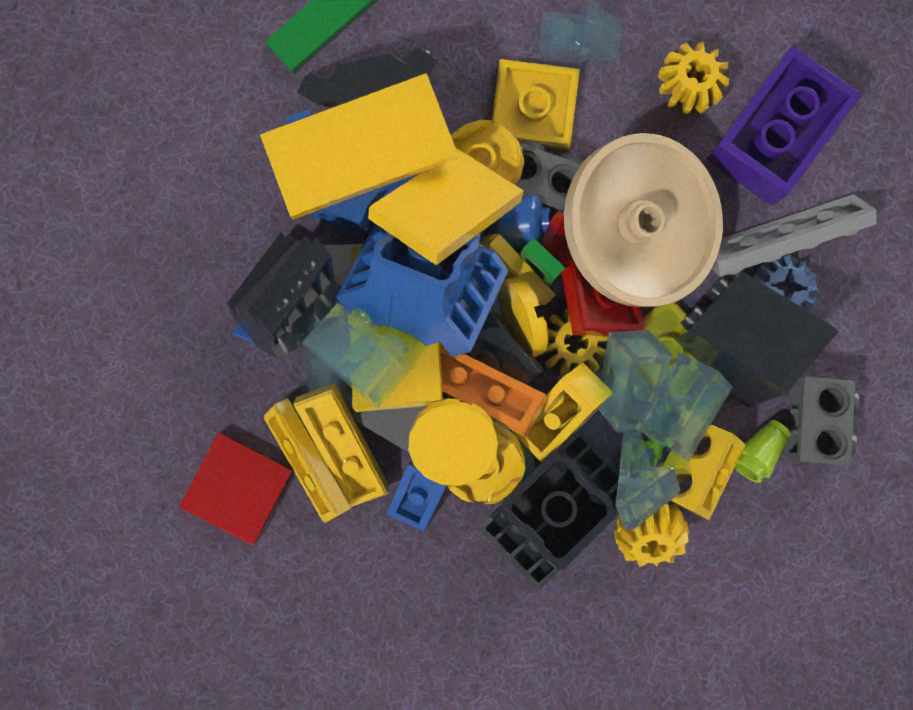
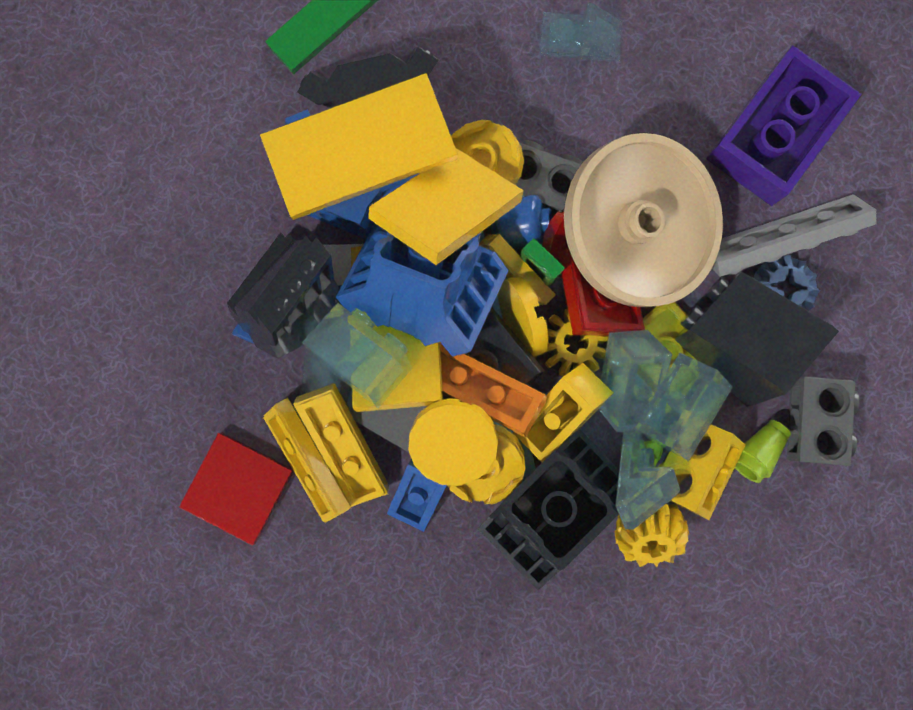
yellow tile [492,59,580,150] -> none
yellow gear [658,42,730,115] -> none

